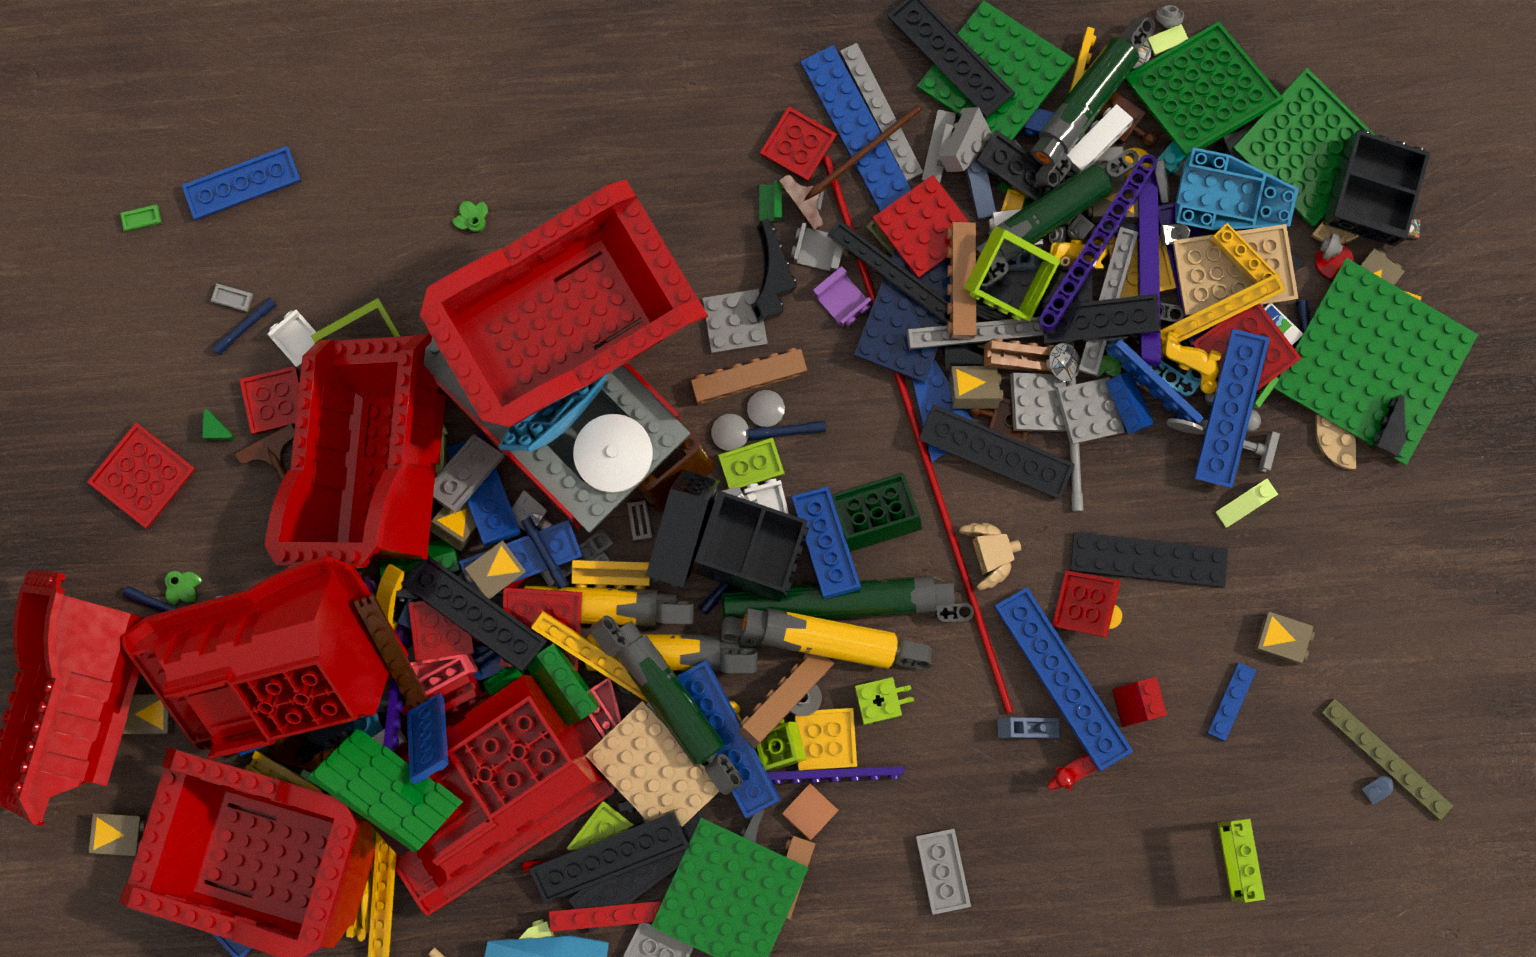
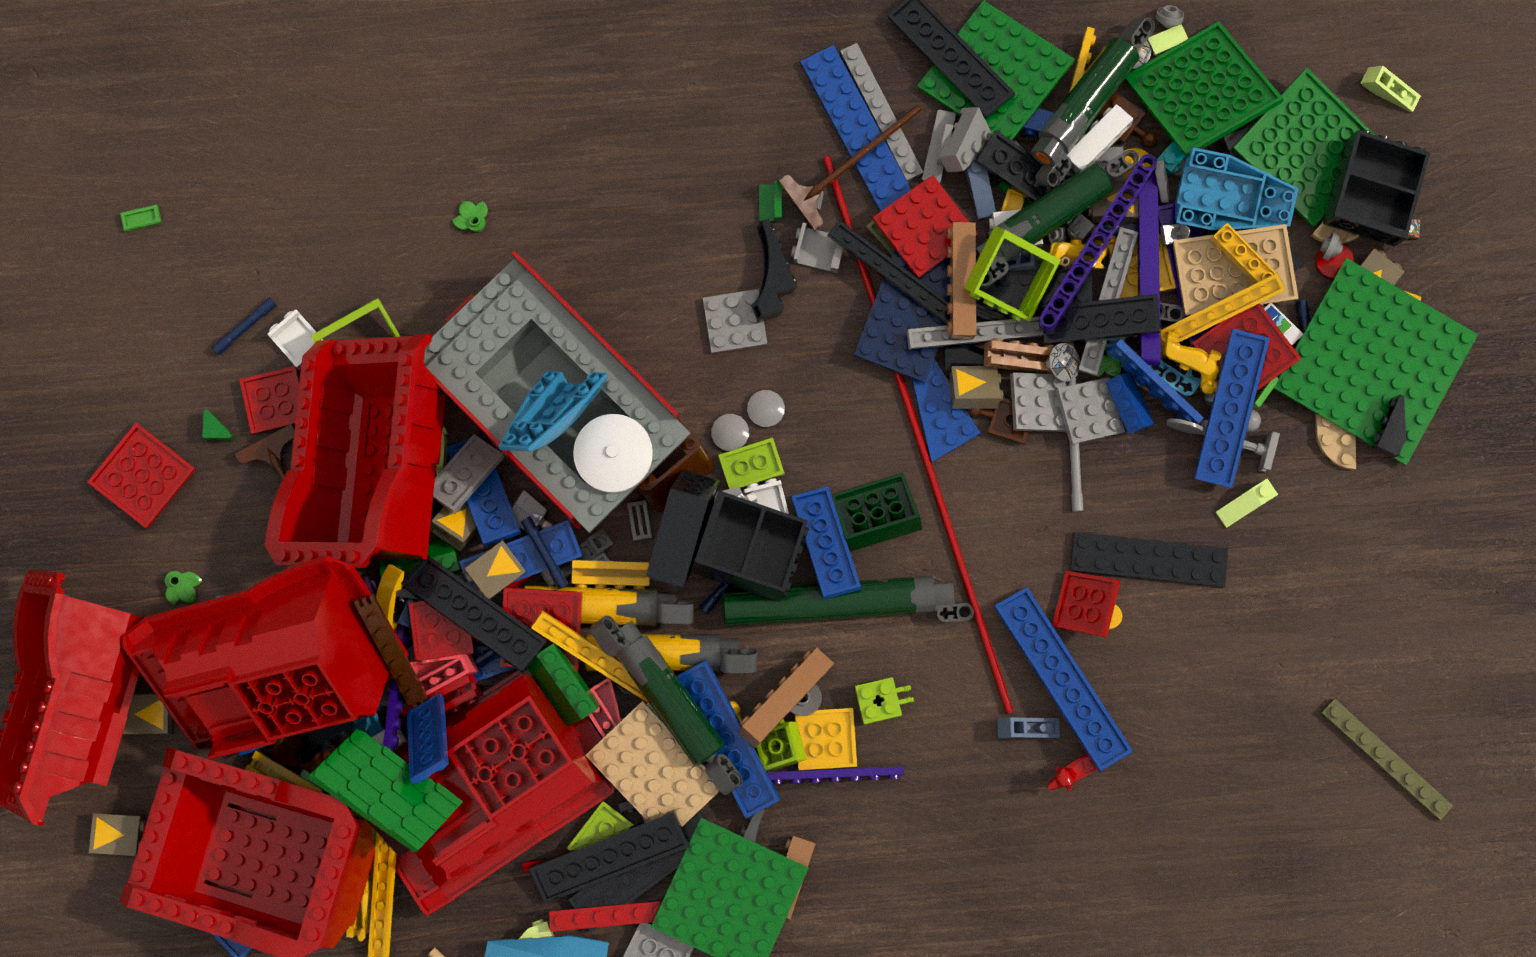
dark blue piece [123,586,177,612] -> none
blue plate [182,146,302,221] -> none
light grey tile [211,283,253,313] -> none
red piece [420,179,708,428] -> none
green panel [483,667,525,696] -> none
medium nougat brick [691,348,807,405] -> none
piece [721,608,932,670] -> none
dark blue piece [749,421,826,440] -> none
red plate [760,106,837,182] -> none
nougat slope [782,784,839,841] -> none
medium lavender panel [813,266,871,328] -> none
light grey plate [916,829,971,915] -> none
black plate [918,404,1075,499] -> none
tan torso [959,523,1021,590] -> none
red slope [1112,677,1167,727] -> none
blue plate [1207,662,1257,741] -> none
lime window [1218,819,1265,903] -> none
dark tan brick [1254,612,1315,665] -> none
sand blue plate [1362,776,1394,805] -> none
none -> yellowish green slope [1360,66,1421,112]

